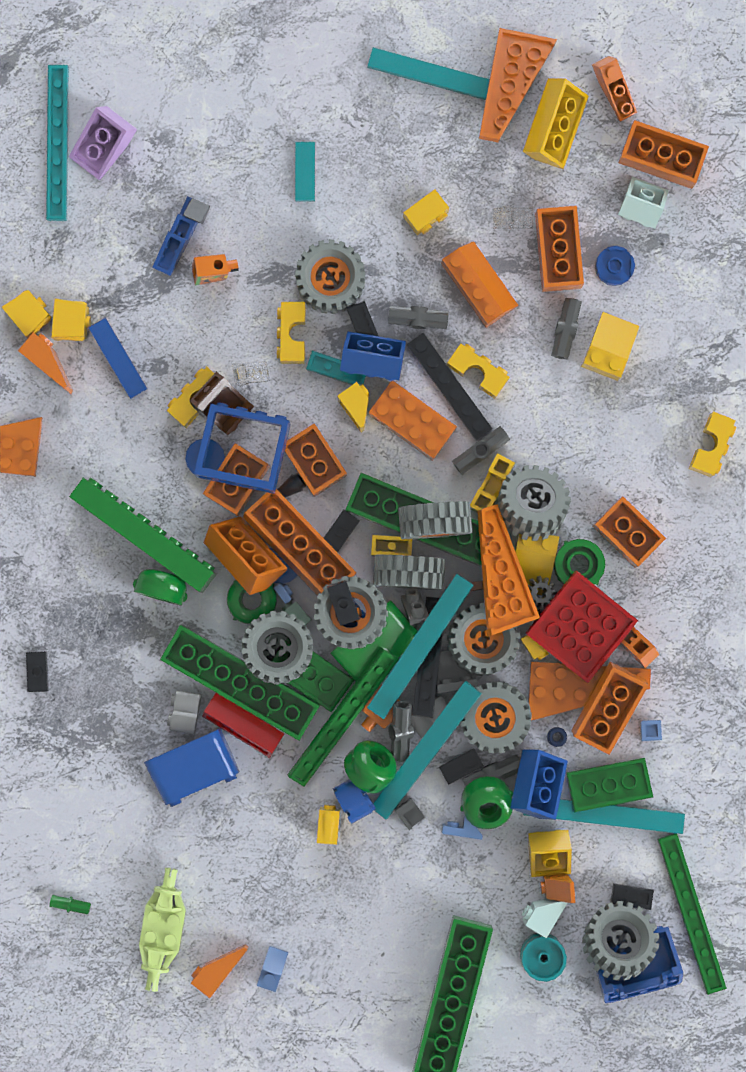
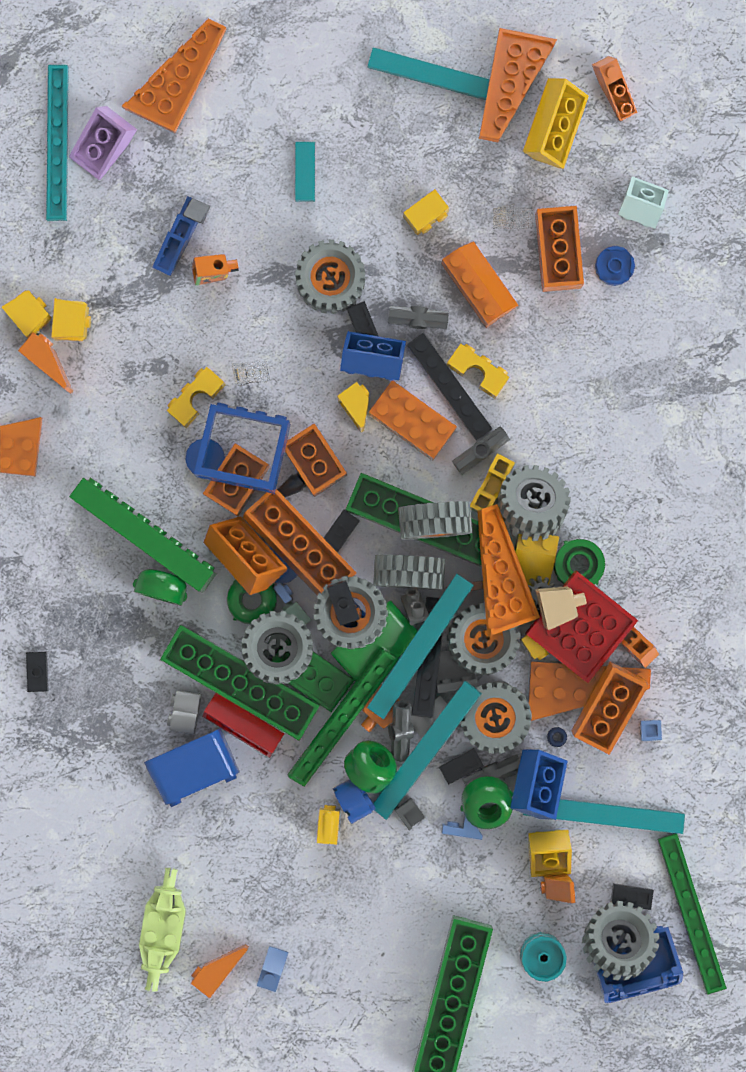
green axle [49,895,91,915] -> none
blue slope [88,317,147,399] -> none
reddish brown panel [190,371,254,435] -> none
yellow arch [277,302,306,364] -> none
teal tile [306,350,366,386] -> none
yellow brick [371,535,412,556] -> none
light aqua slope [521,899,567,938] -> none
dark grey piece [551,298,582,360] -> none
green tile [566,758,653,813] -> none
yellow slope [581,312,639,381] -> none
orange brick [592,496,666,568] -> none
orange brick [618,120,709,189] -> none
yellow arch [688,411,736,477] -> none
none -> orange wing [122,18,227,133]
none -> tan torso [536,587,587,630]

